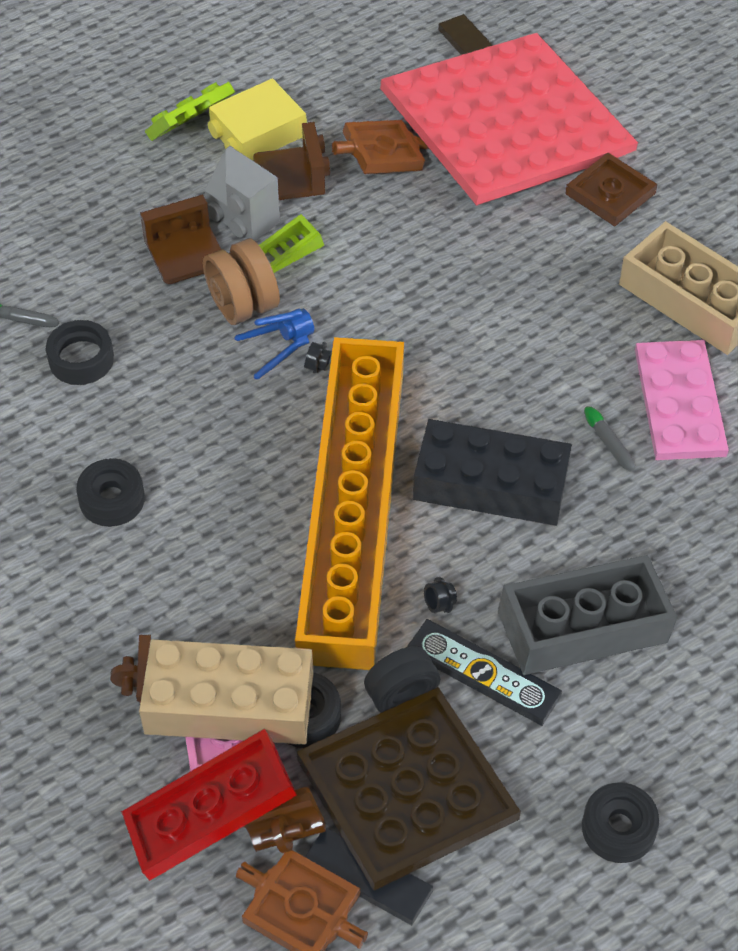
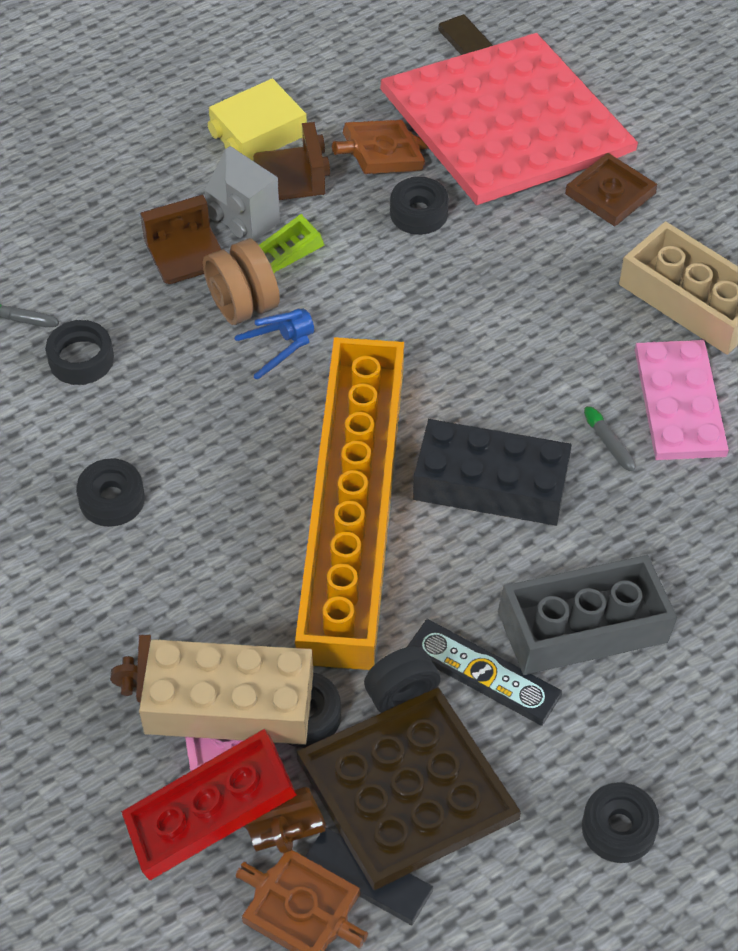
lime wing [145,82,235,141] -> none
black plate [304,342,332,374] -> none
black plate [424,577,457,613] -> none
none -> black tyre [390,177,449,235]

